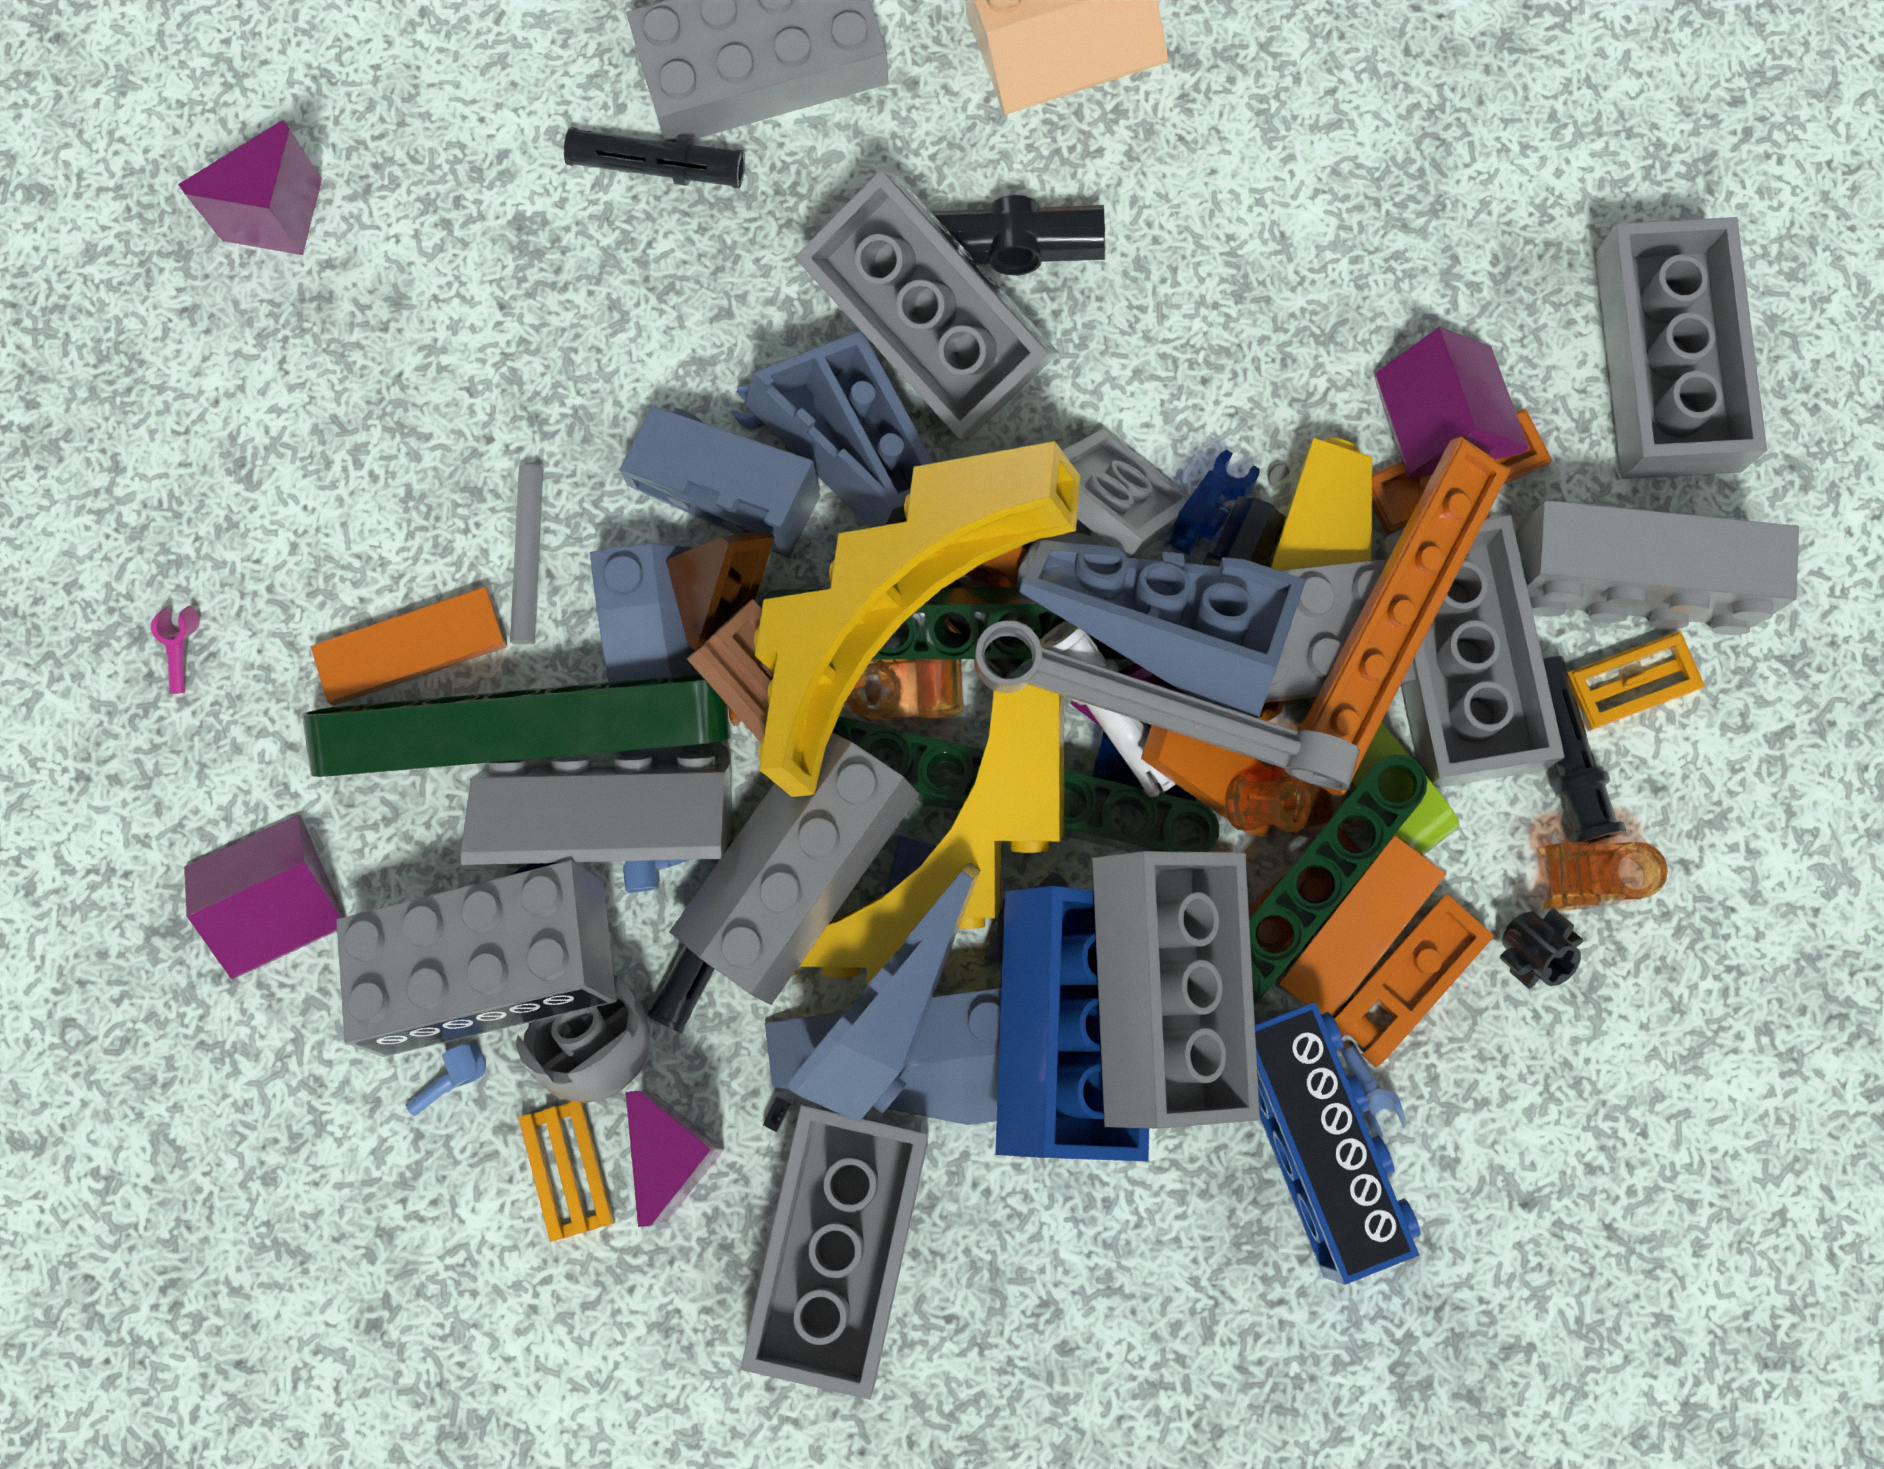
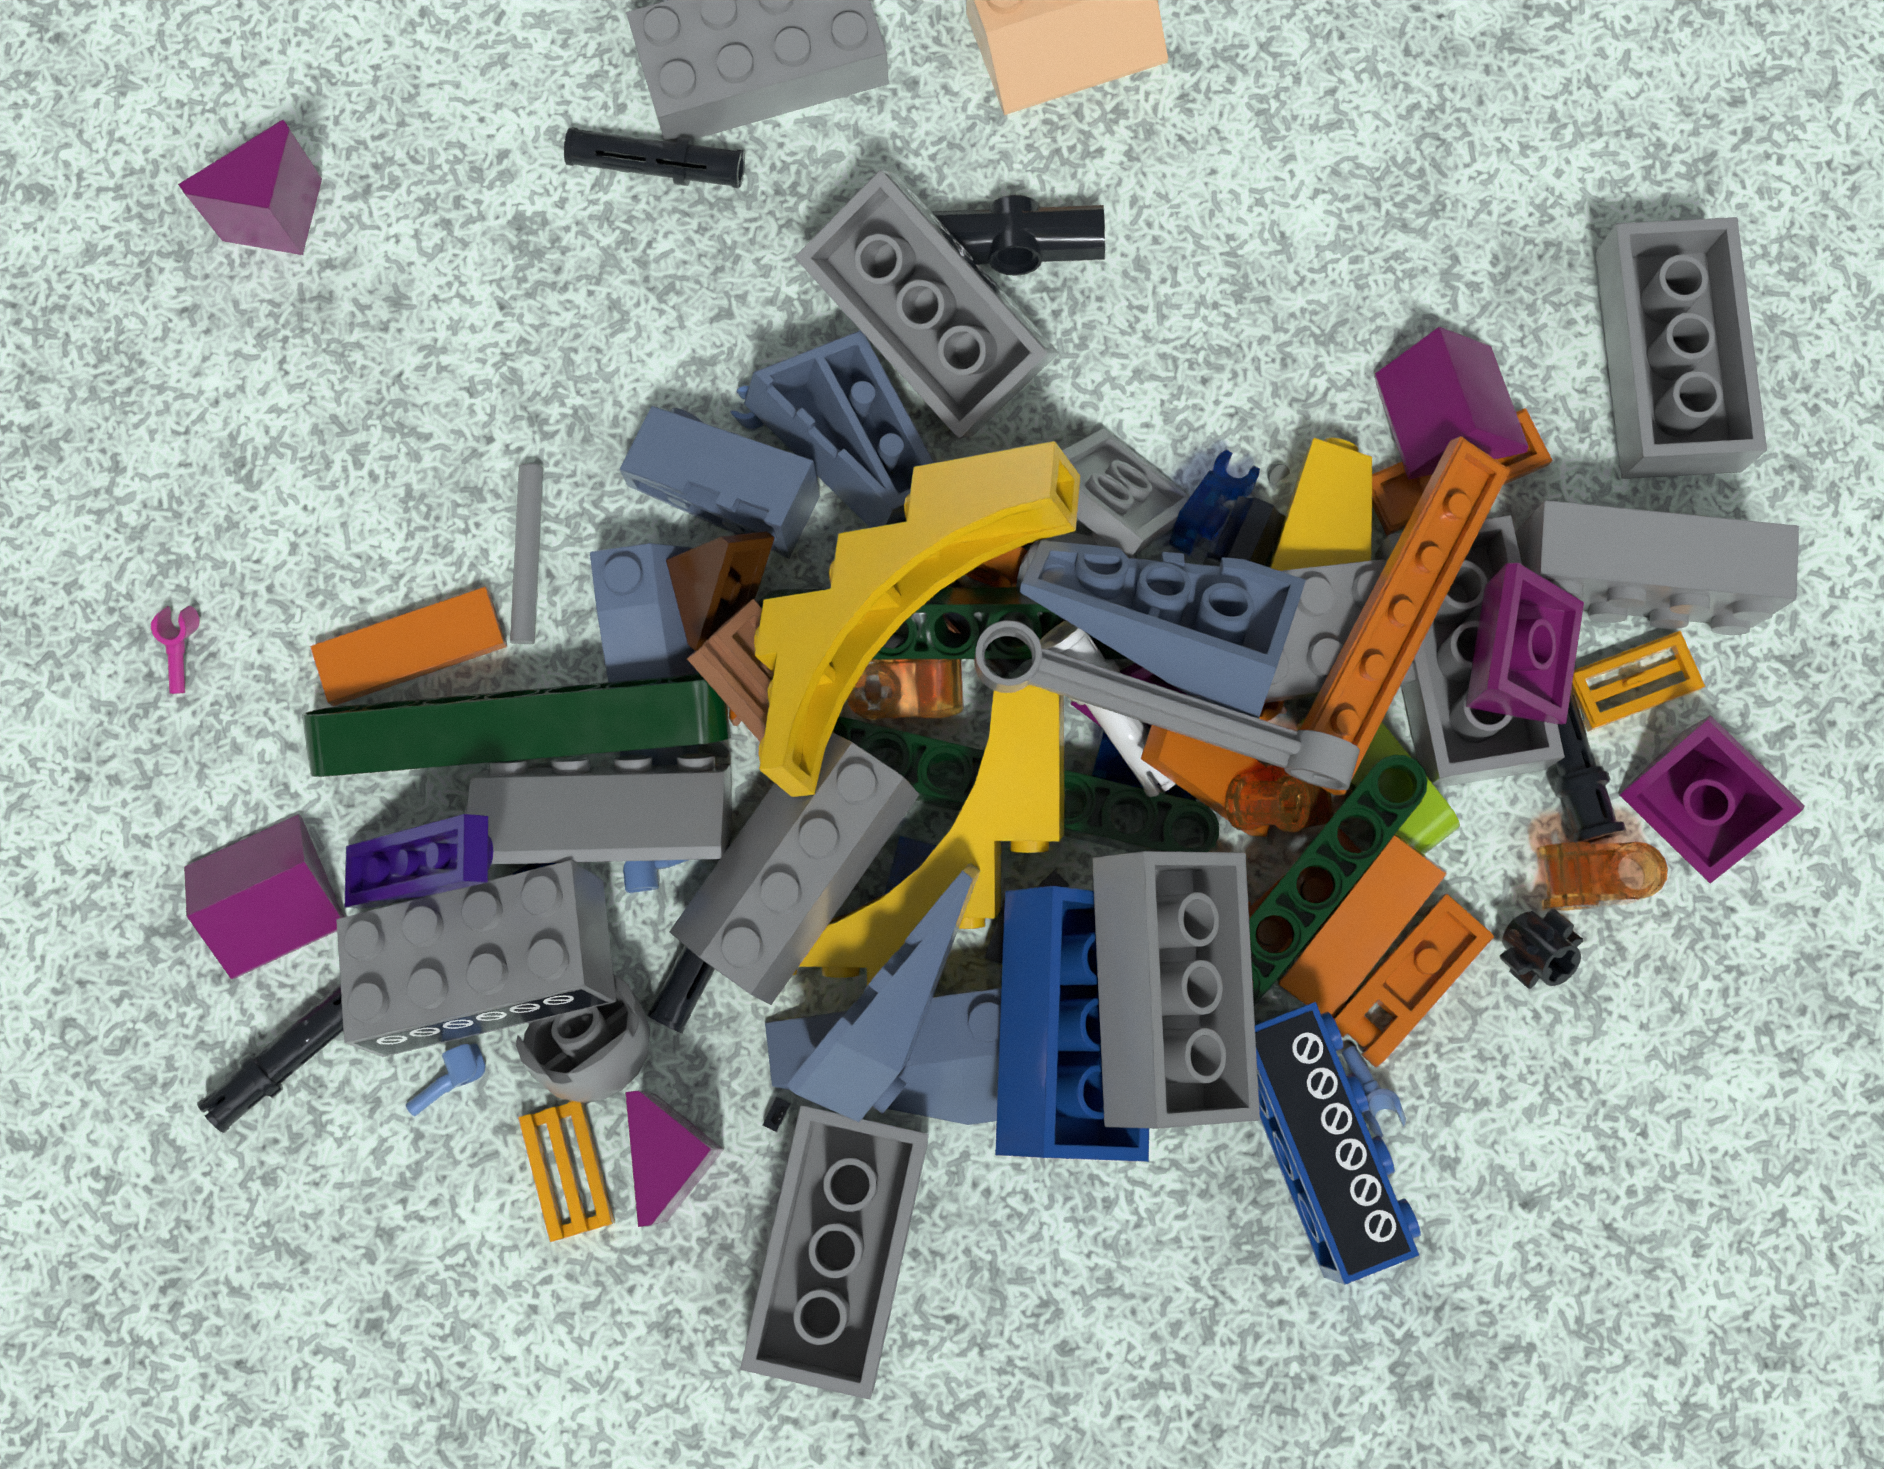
none -> black pin [197,984,344,1133]
none -> dark purple plate [344,814,494,909]
none -> magenta slope [1466,563,1584,724]
none -> magenta slope [1619,715,1805,884]

